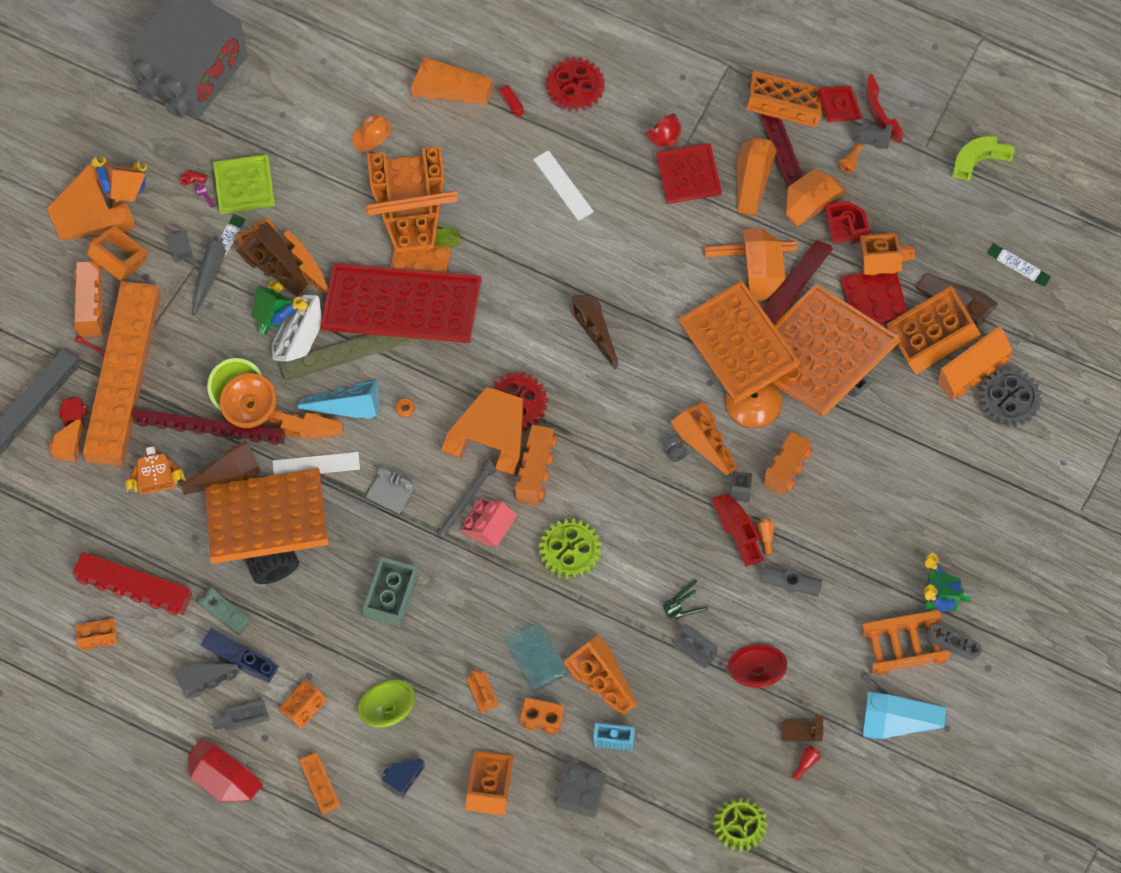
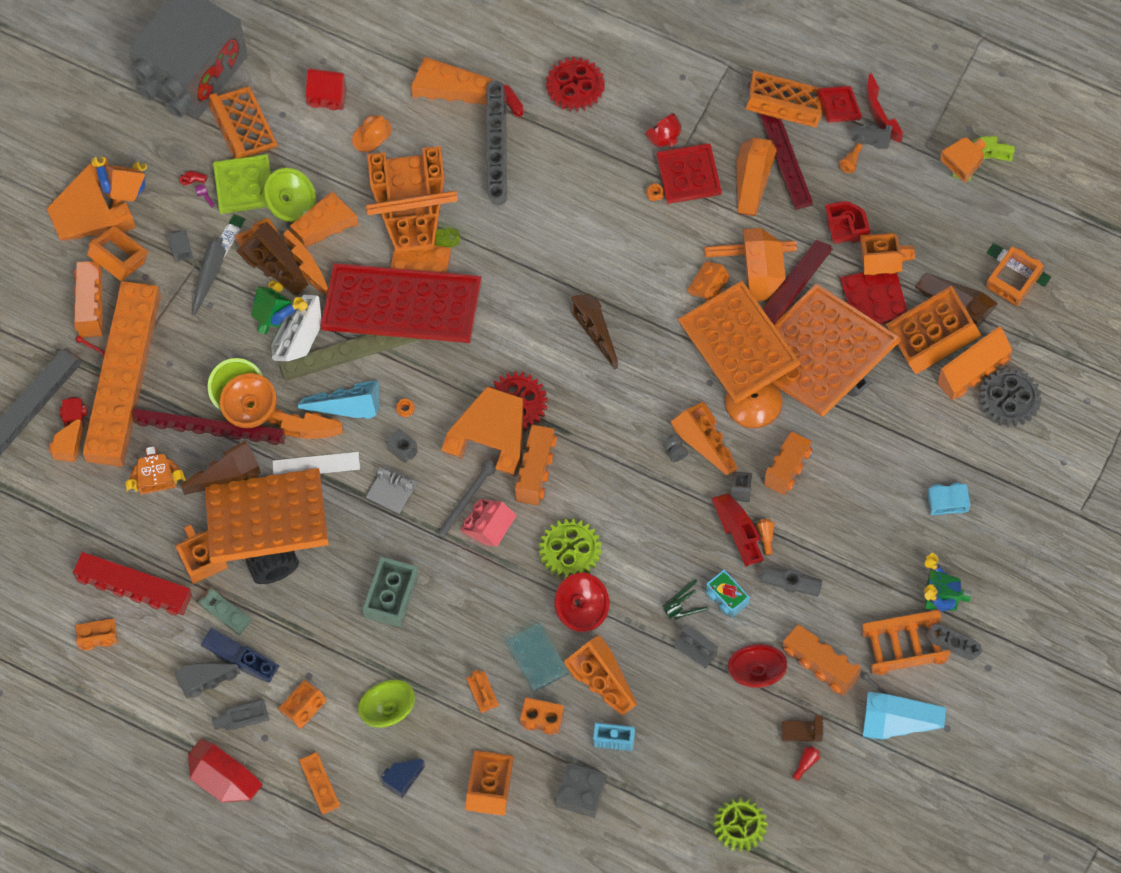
white sticker [533,150,594,221] -> none
orange wedge [785,169,849,228] -> none
none -> orange hinge [175,525,228,584]
none -> orange fence [208,86,278,159]
none -> lime dish [263,168,316,222]
none -> orange wedge [290,192,358,247]
none -> red slope [305,68,347,111]
none -> dark grey brick [387,429,418,463]
none -> dark grey beam [487,81,507,205]
none -> red dish [554,573,610,632]
none -> orange plate [646,184,664,201]
none -> orange bracket [687,261,730,301]
none -> brick [706,570,750,618]
none -> orange wedge [782,624,861,696]
none -> medium azure brick [927,482,971,515]
none -> orange torso [940,137,986,183]
none -> orange window [986,246,1044,307]

